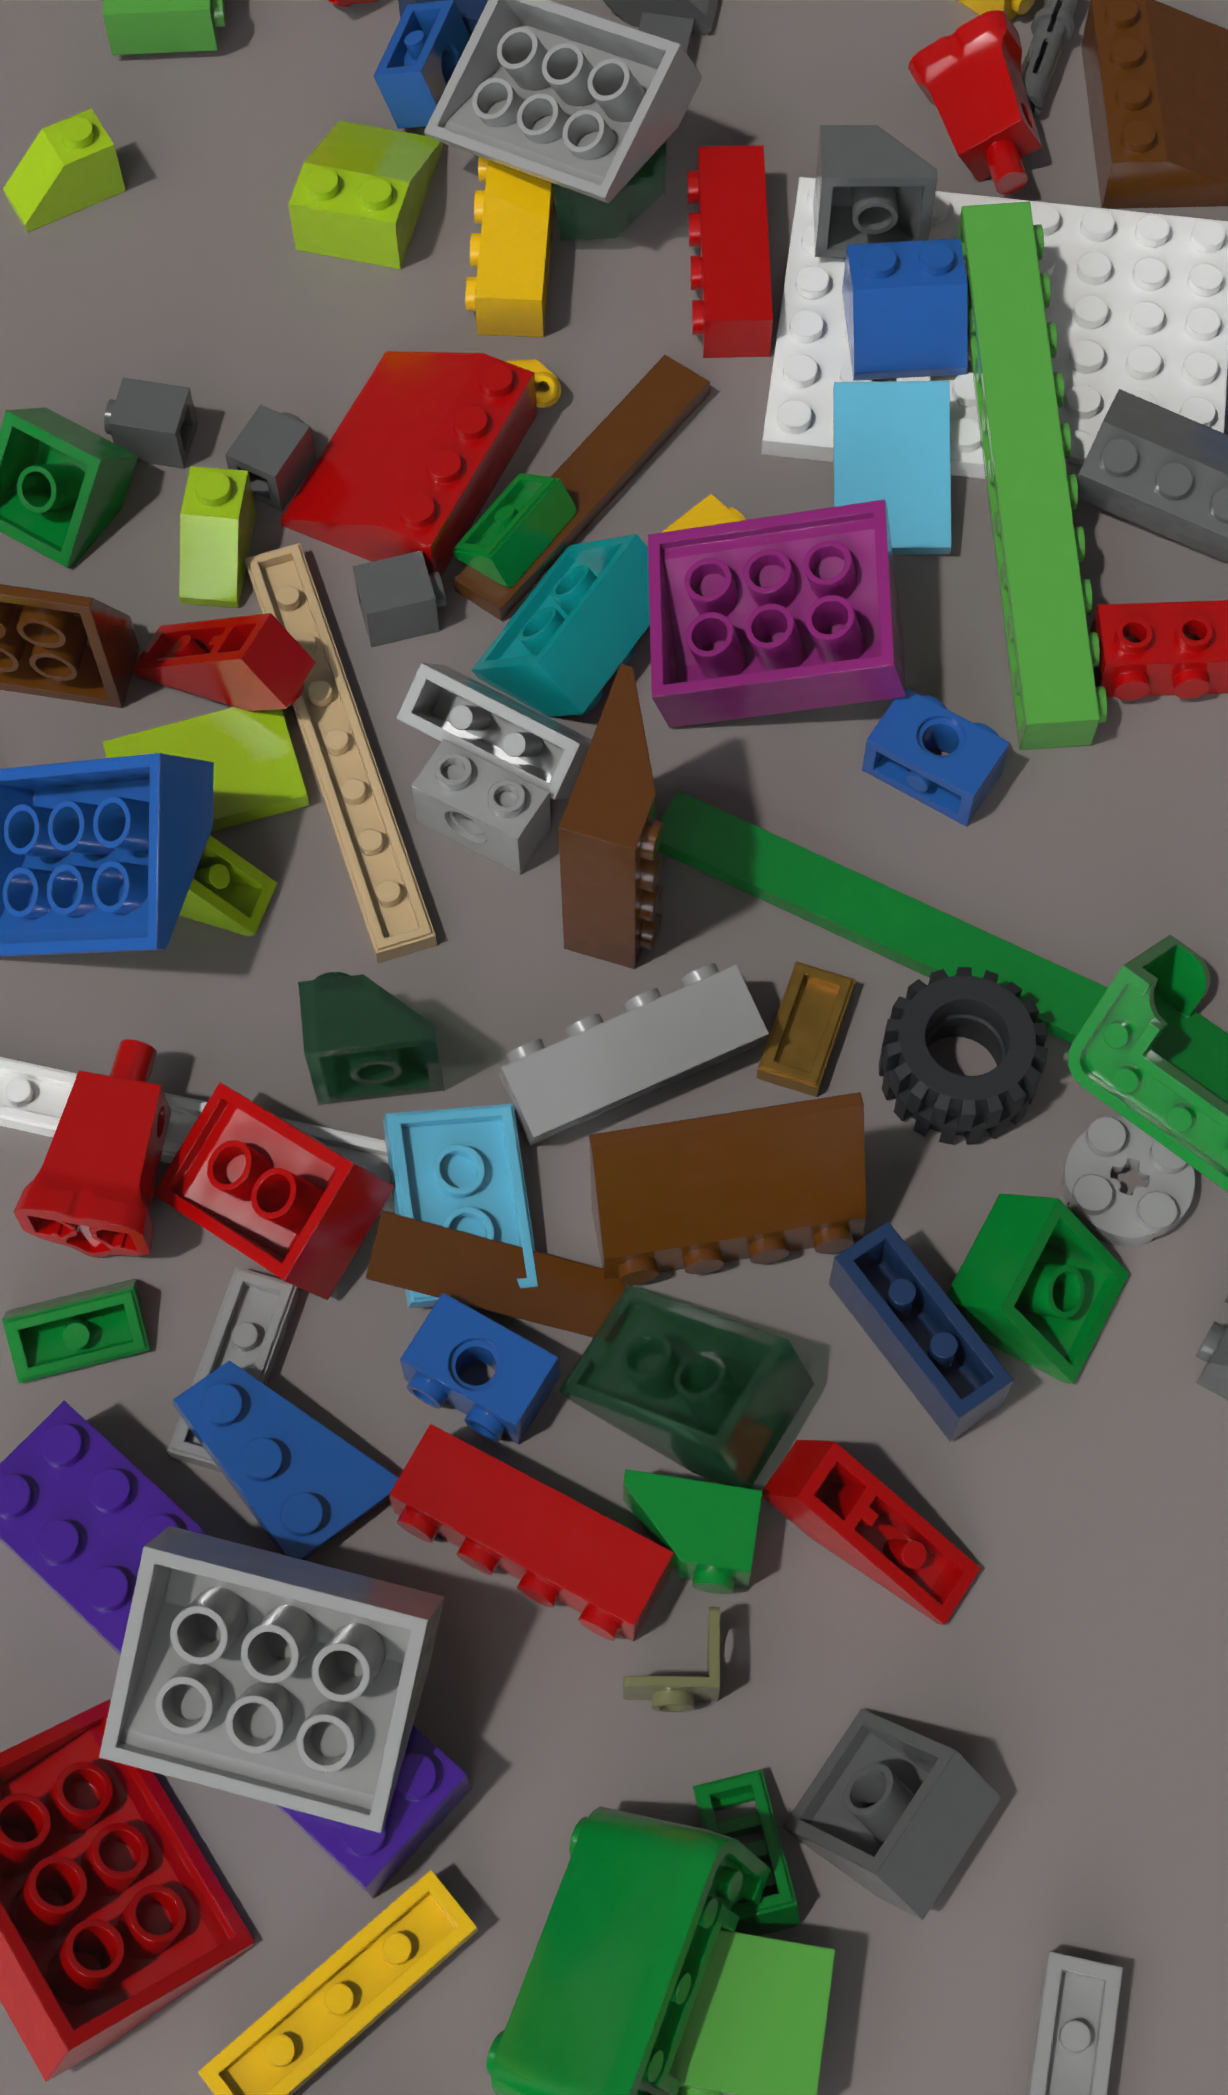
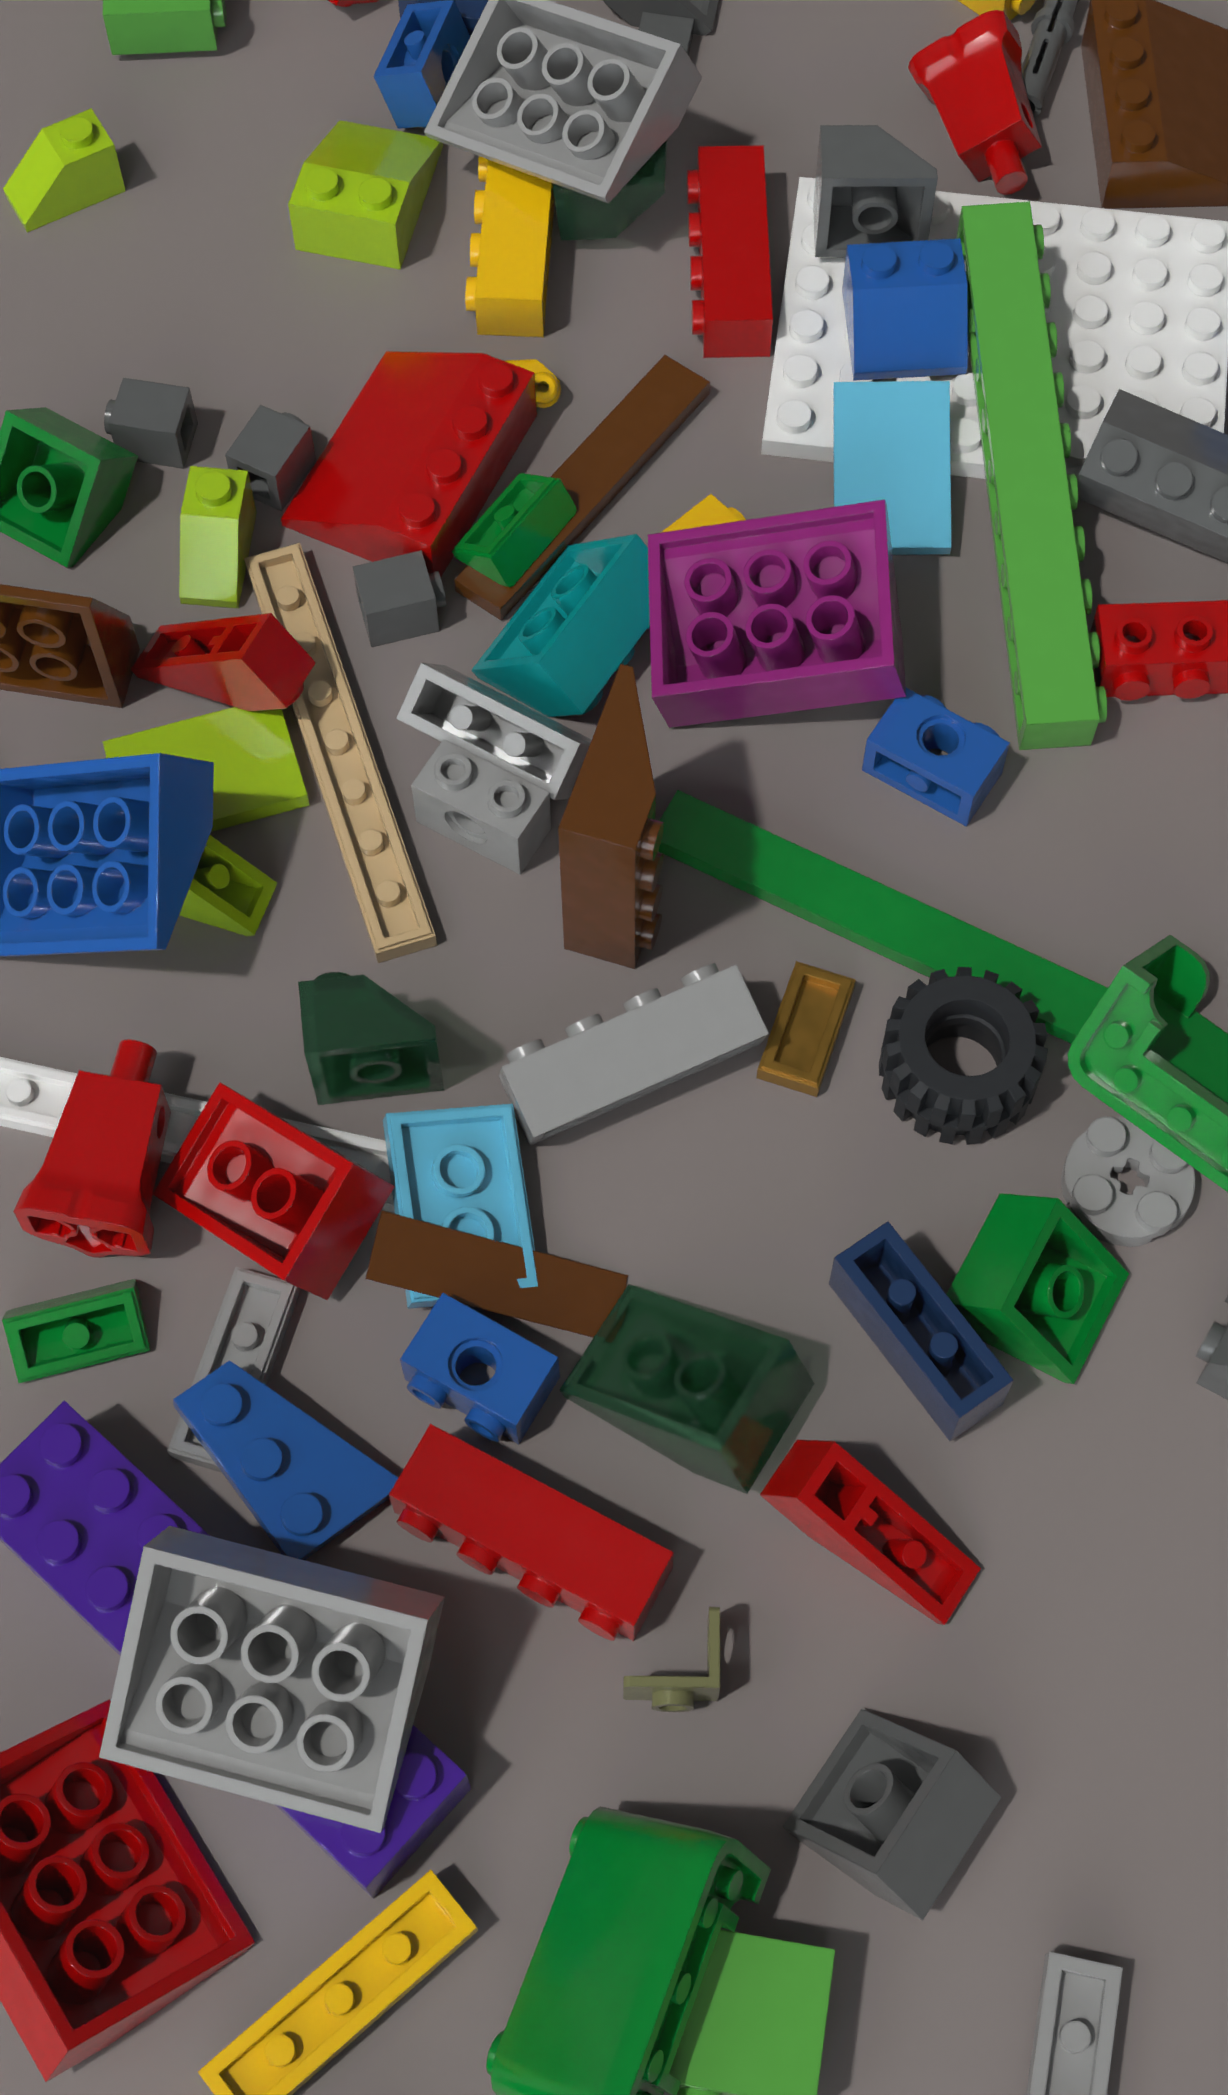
reddish brown slope [589,1092,867,1285] -> none
green slope [623,1469,762,1594] -> none
green slope [693,1769,800,1936] -> none

